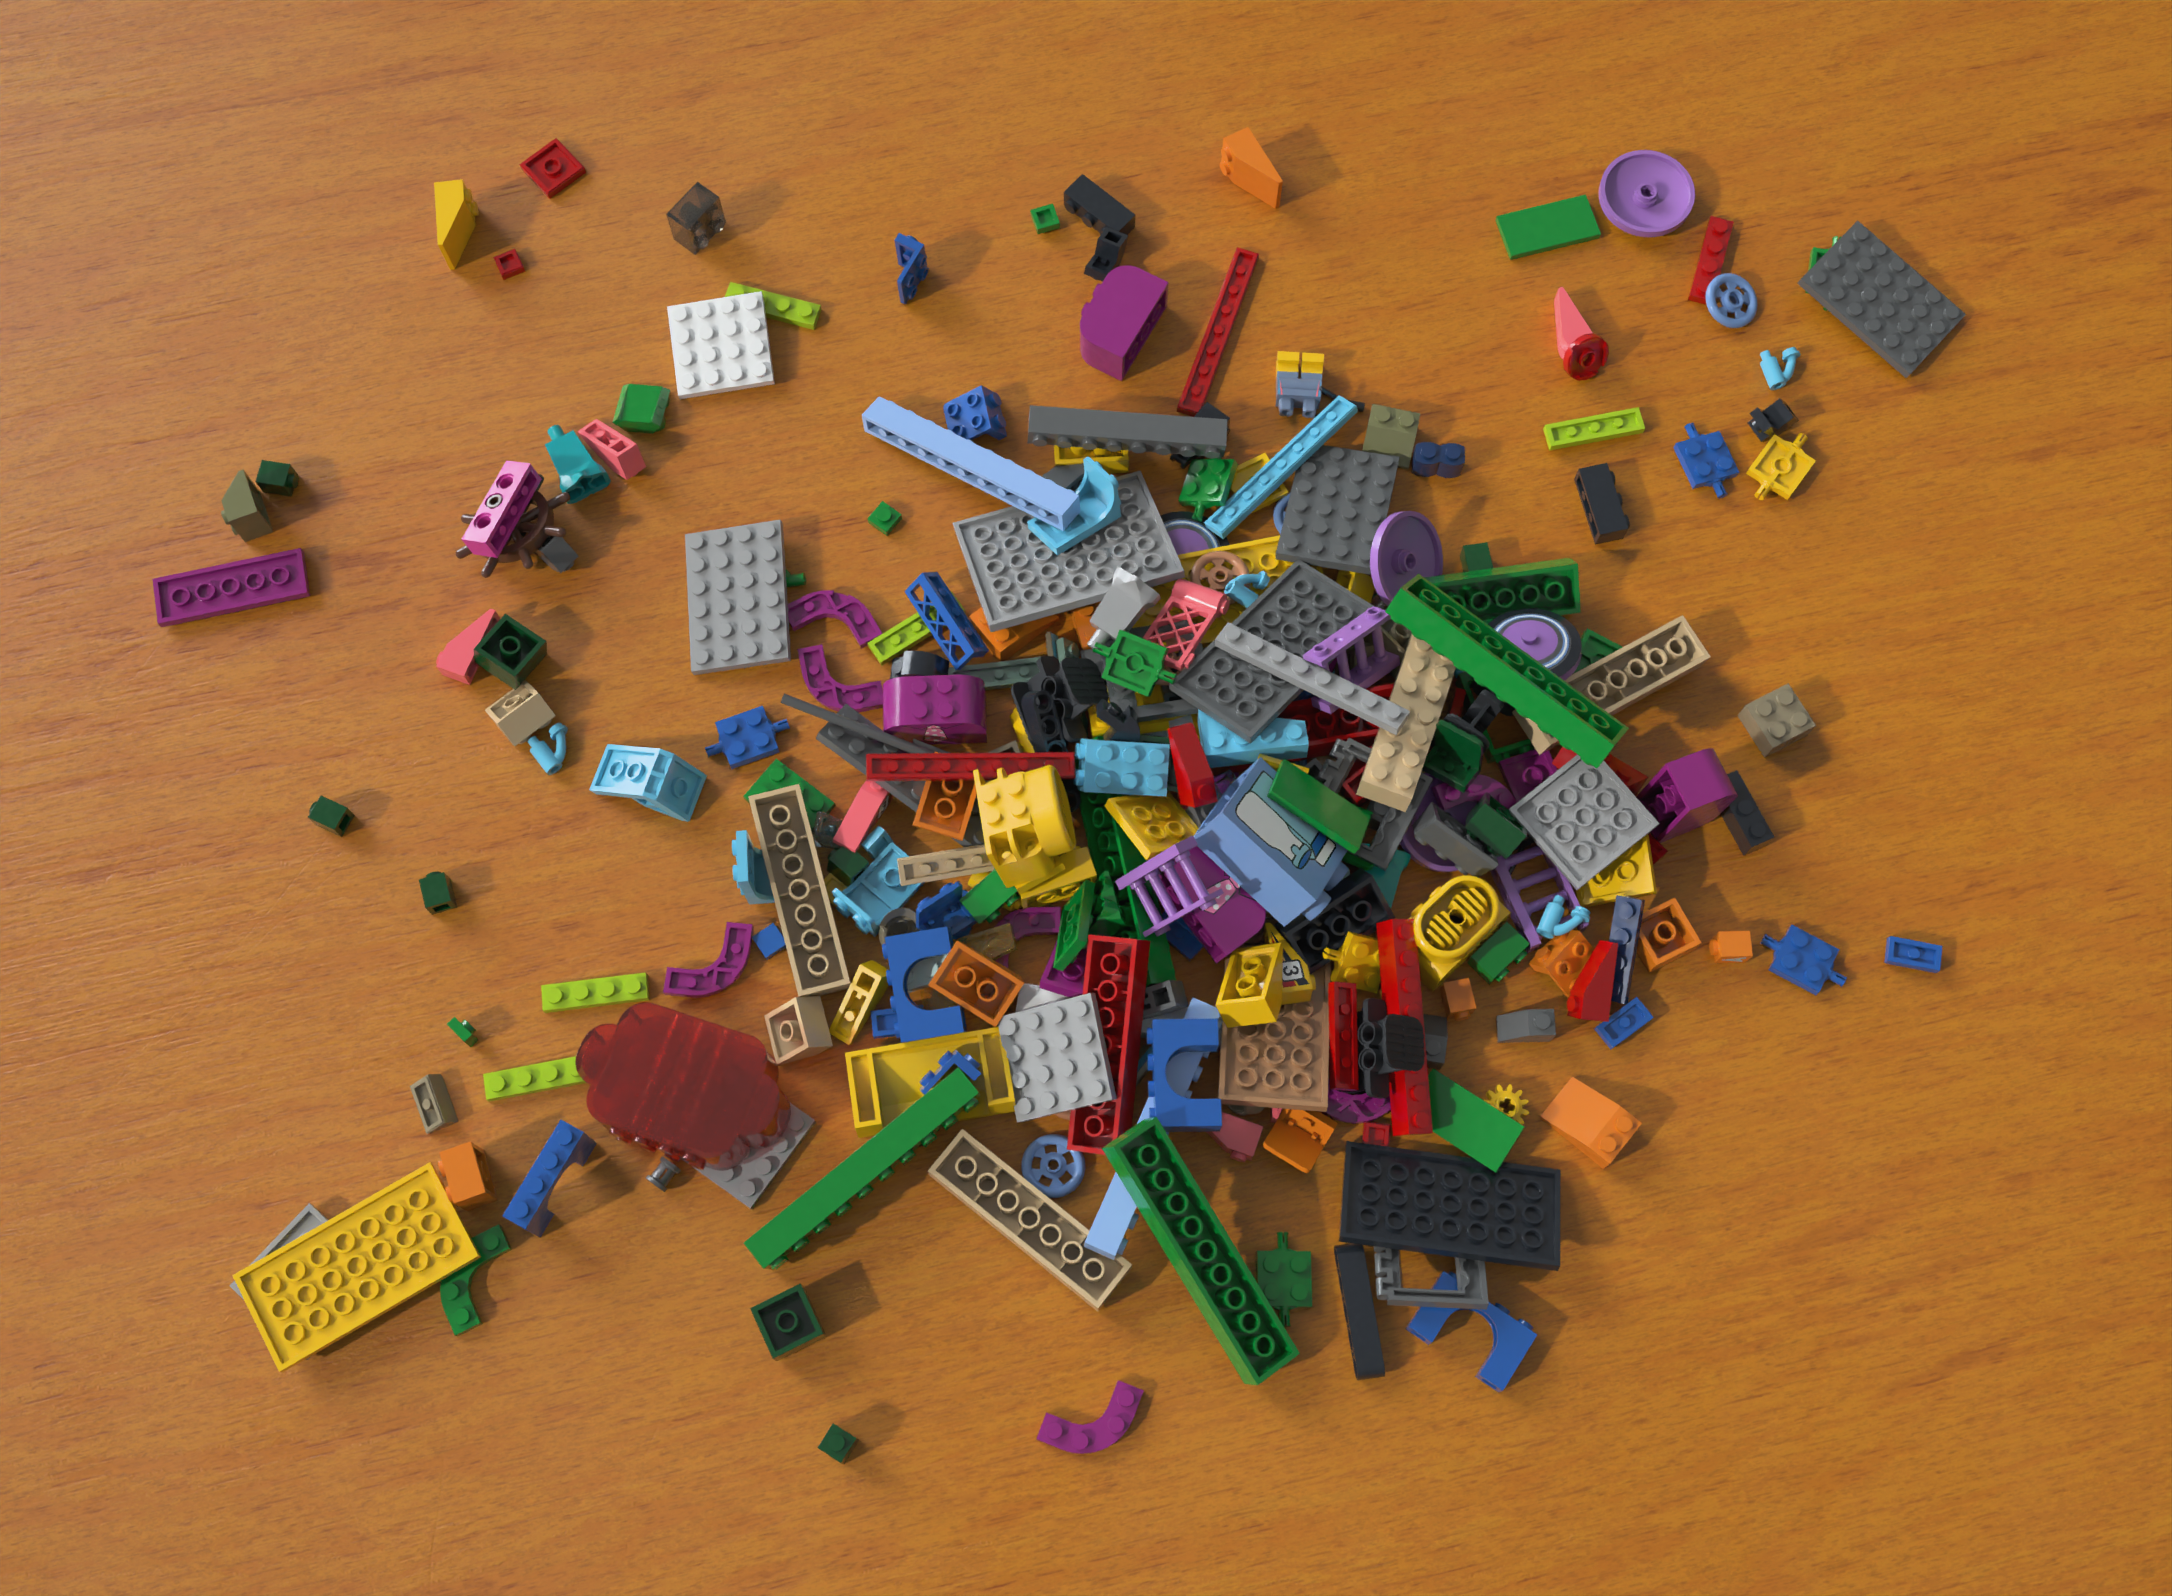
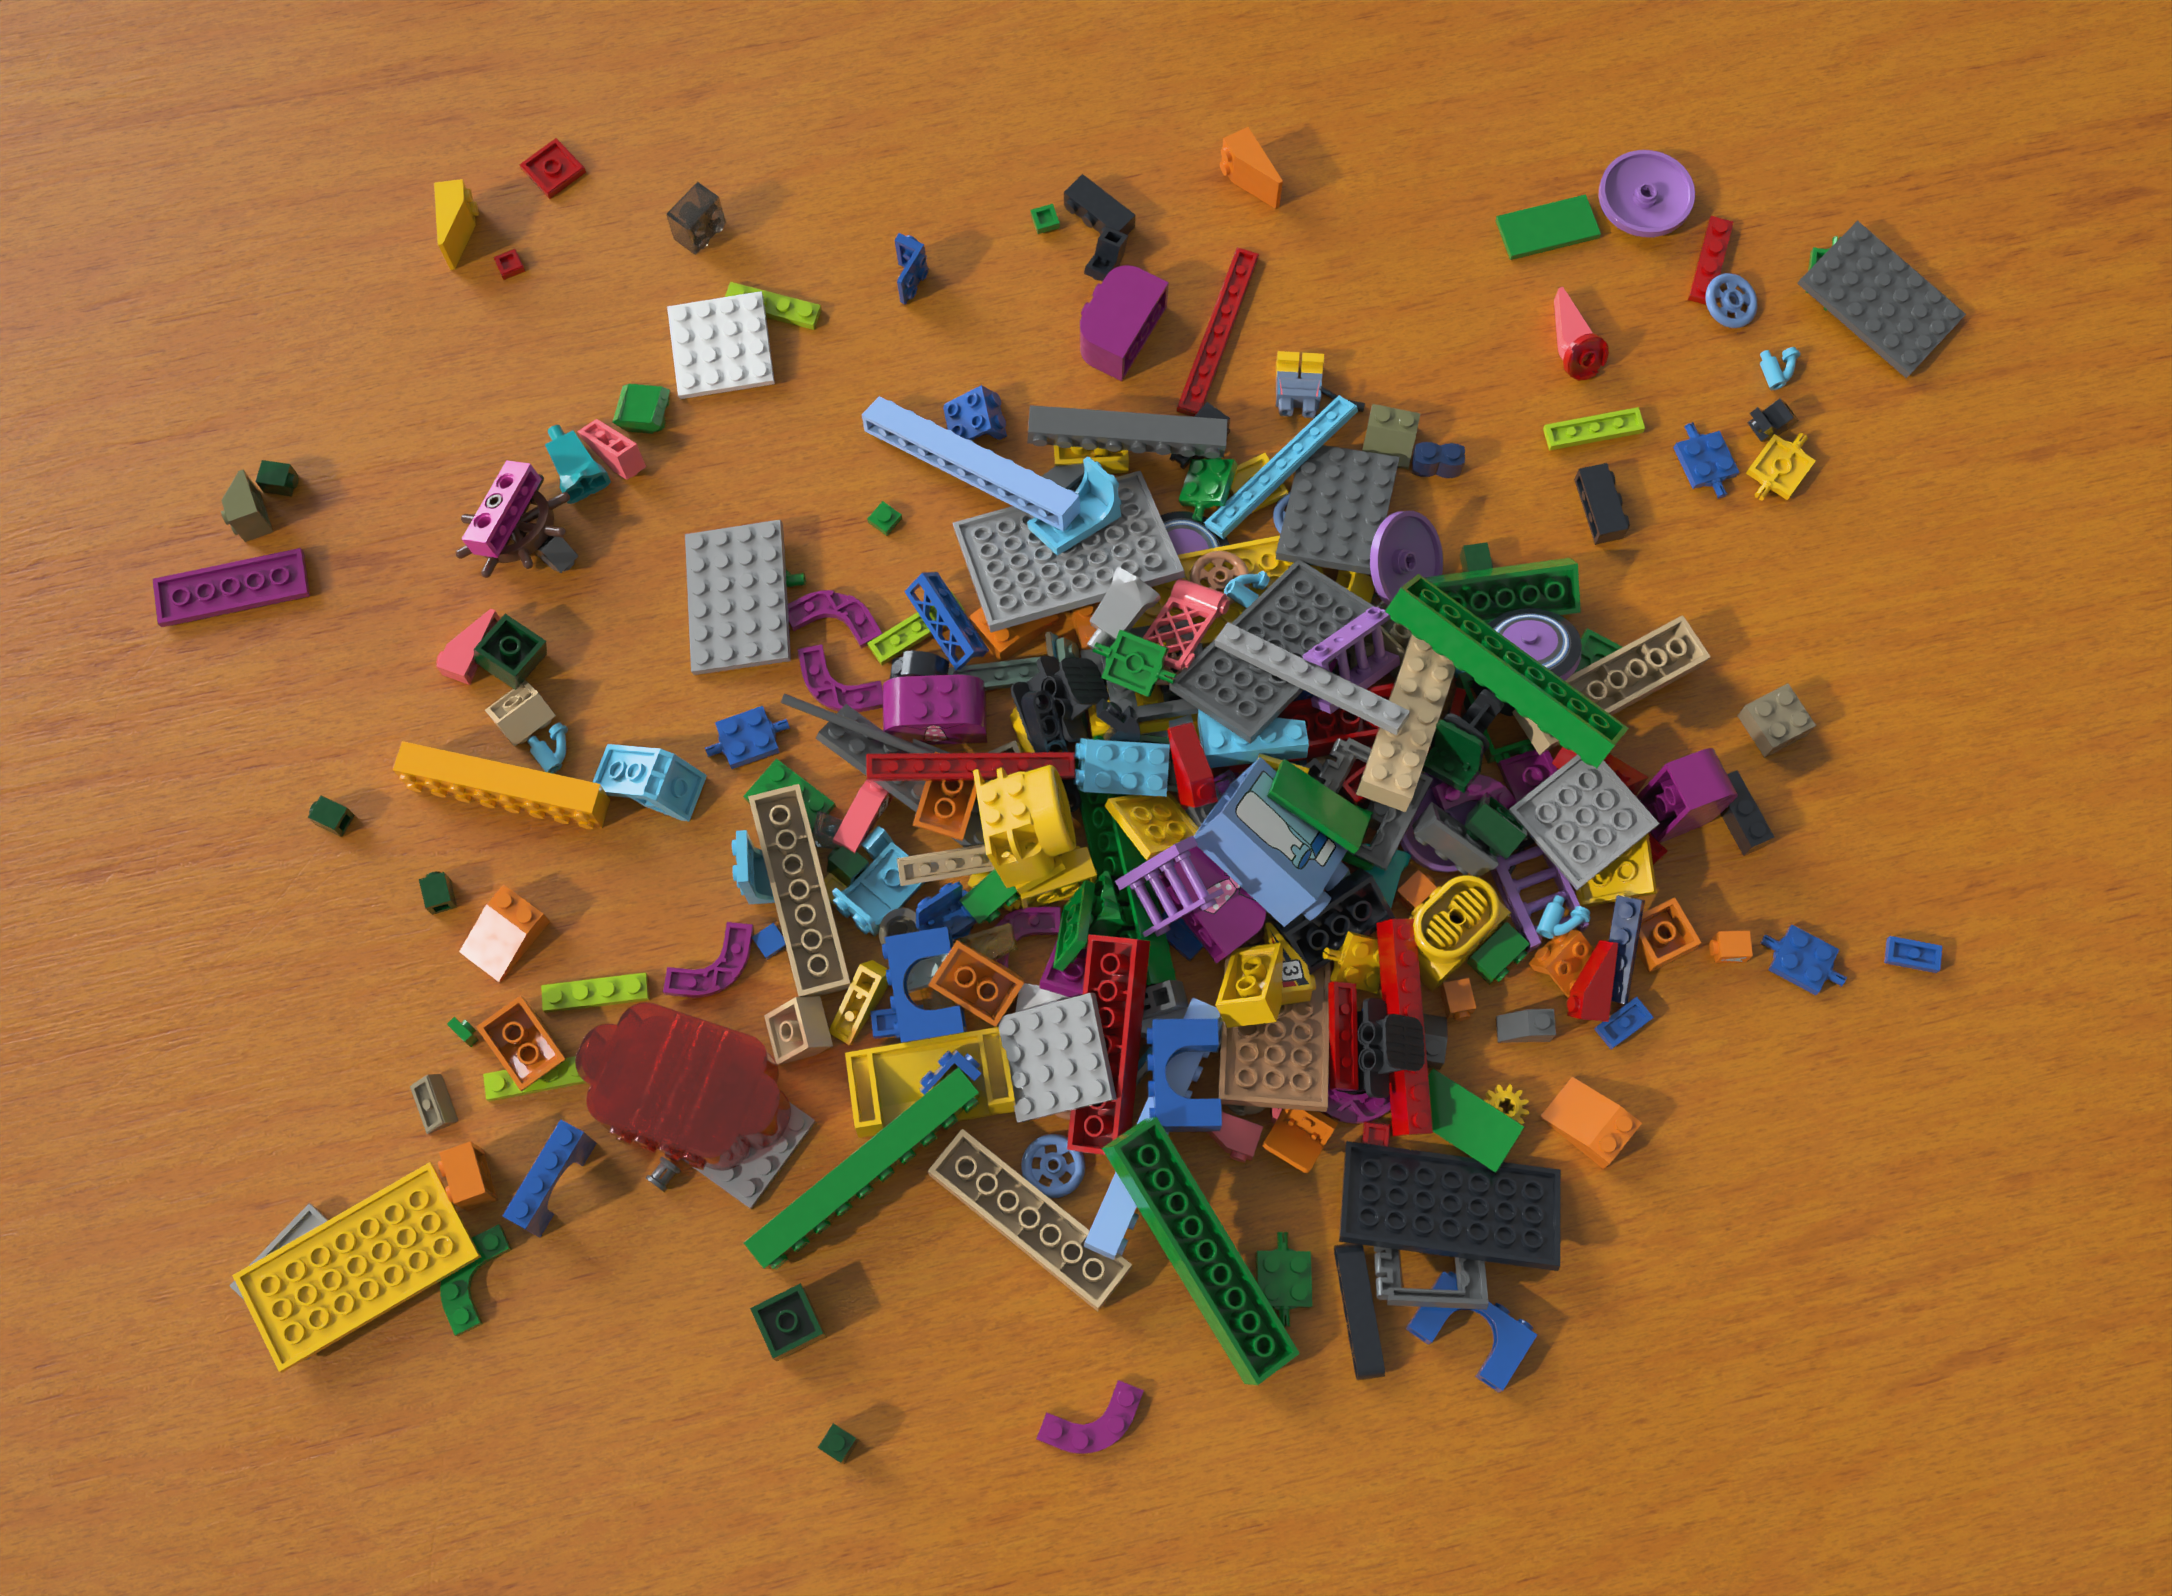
none -> light orange brick [393,741,610,829]
none -> slope [459,884,550,983]
none -> orange slope [476,995,566,1092]
none -> orange brick [1394,870,1437,913]

